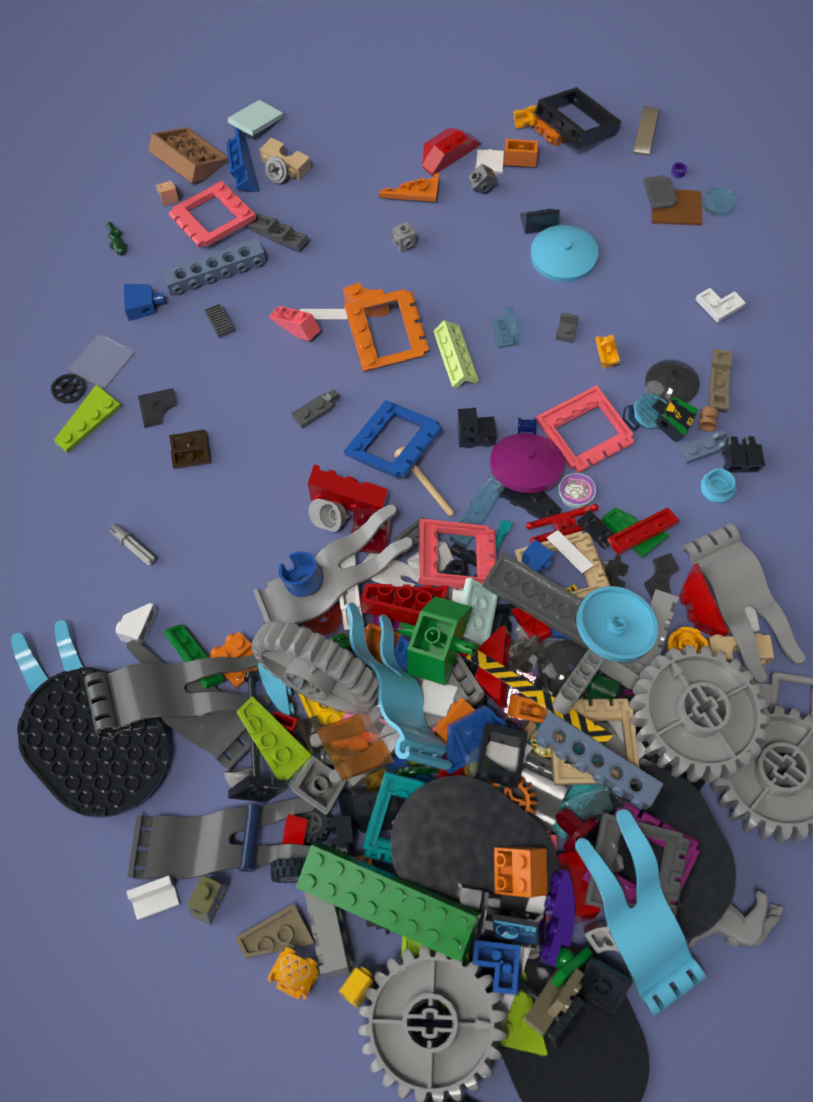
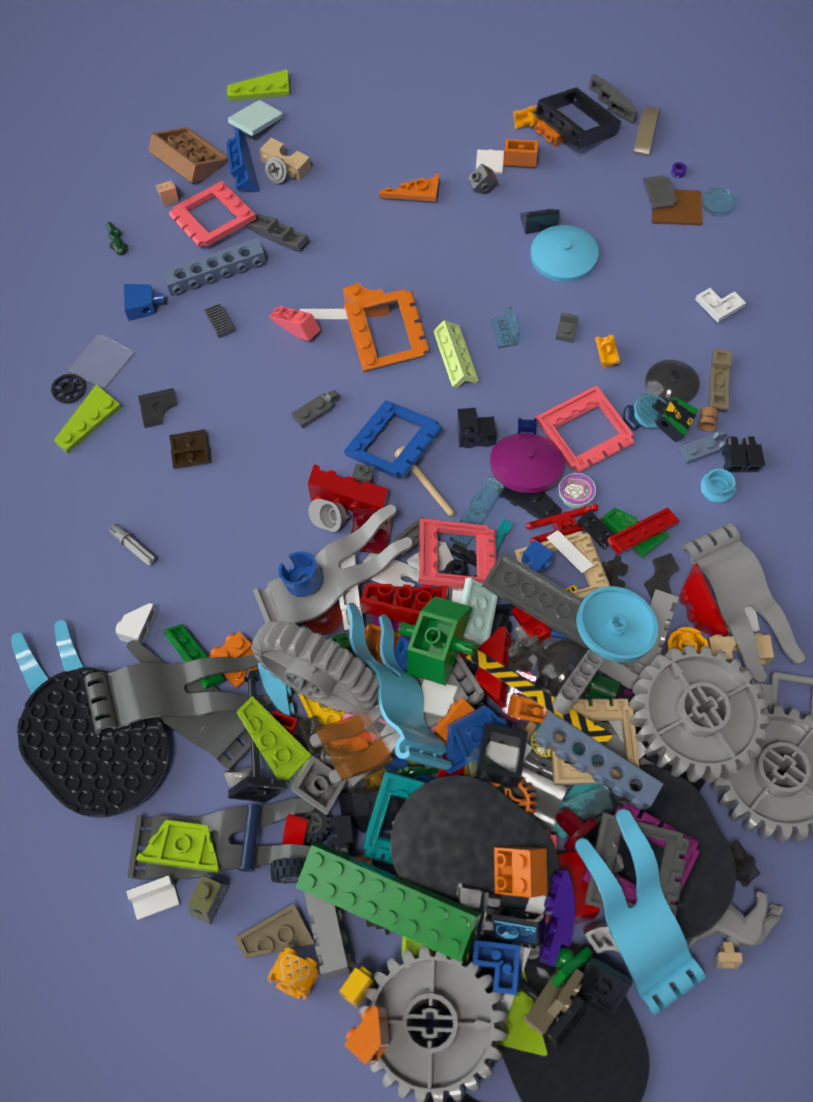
light grey brick [391,222,417,253] -> none
red wedge [422,128,481,176] -> none
none -> lime wing [136,820,220,873]
none -> lime wing [227,69,290,101]
none -> orange slope [344,1005,390,1065]
none -> dark grey bracket [352,464,374,484]
none -> dark grey slope [589,74,637,125]
none -> tan tile [714,942,743,969]
none -> clear smoke hips [730,841,761,887]

